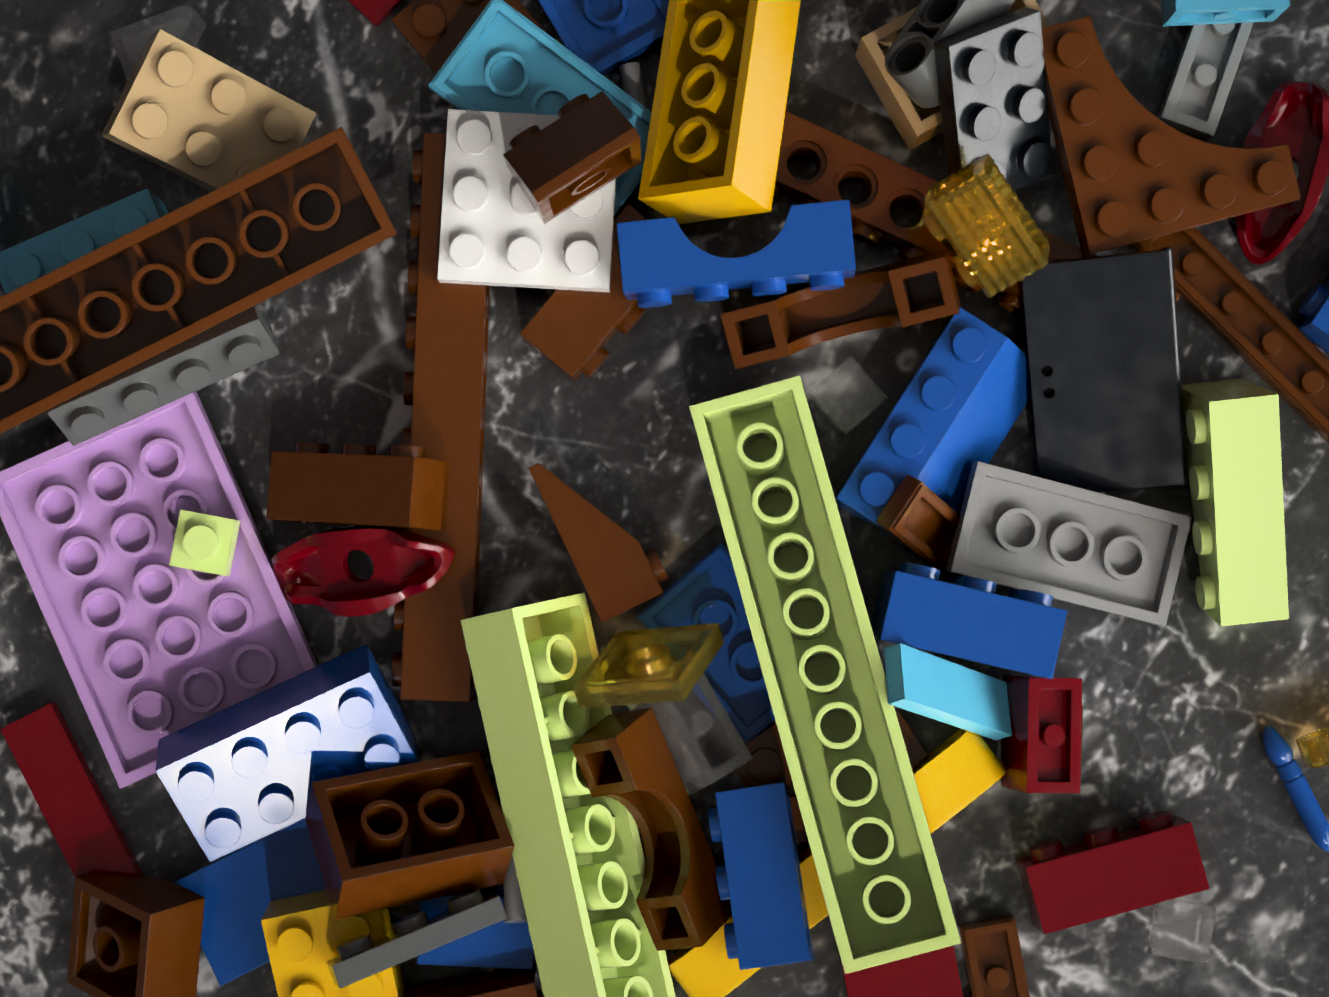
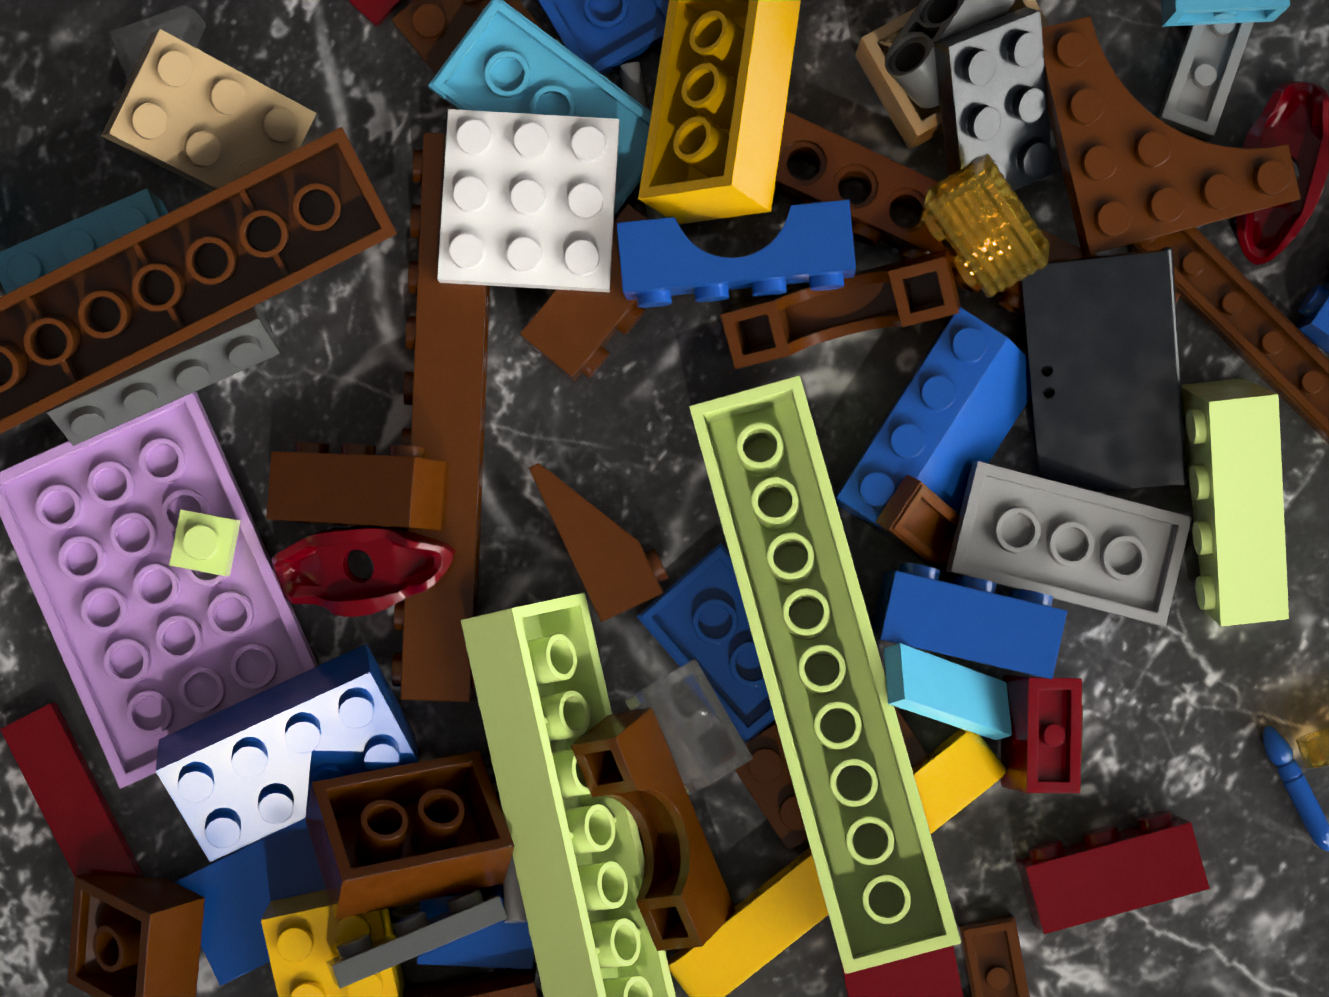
reddish brown slope [503,91,641,224] -> none
clear yellow tile [573,623,724,708] -> none
blue brick [708,782,814,970] -> none
clear tile [808,356,888,436] -> none
clear tile [1147,899,1216,964] -> none

